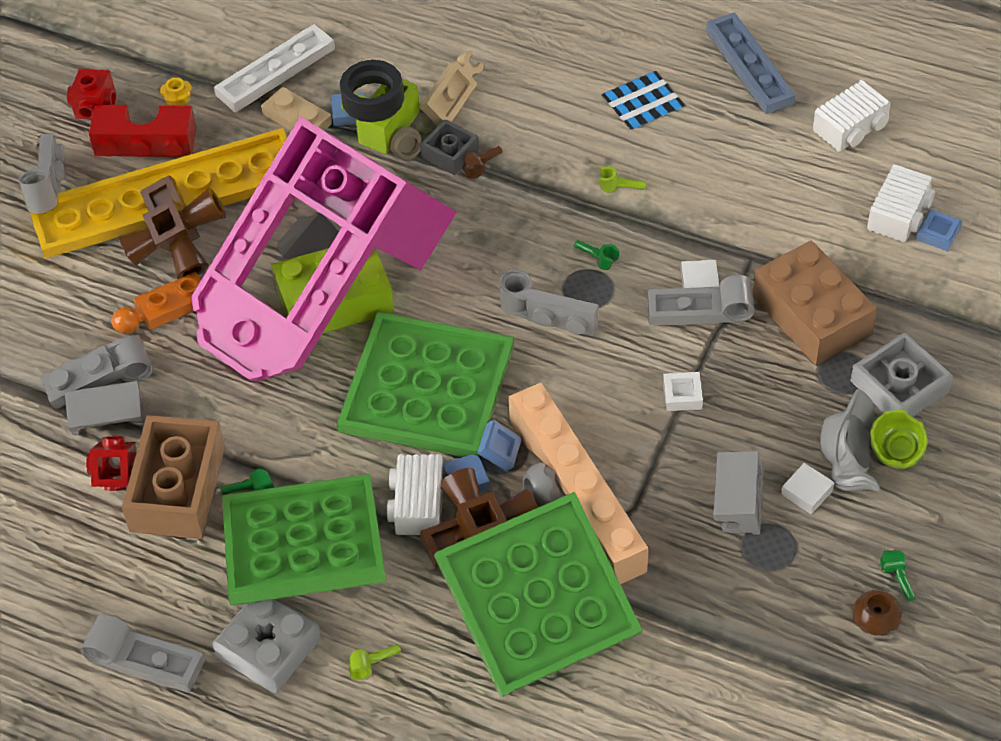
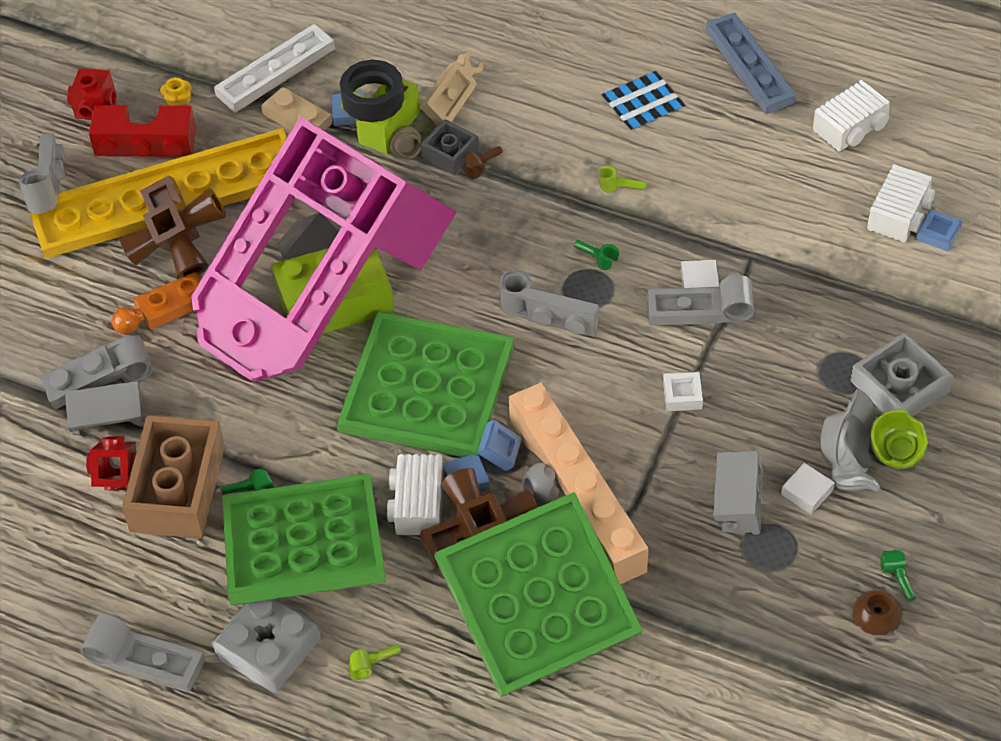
medium nougat brick [753,240,877,366] -> none

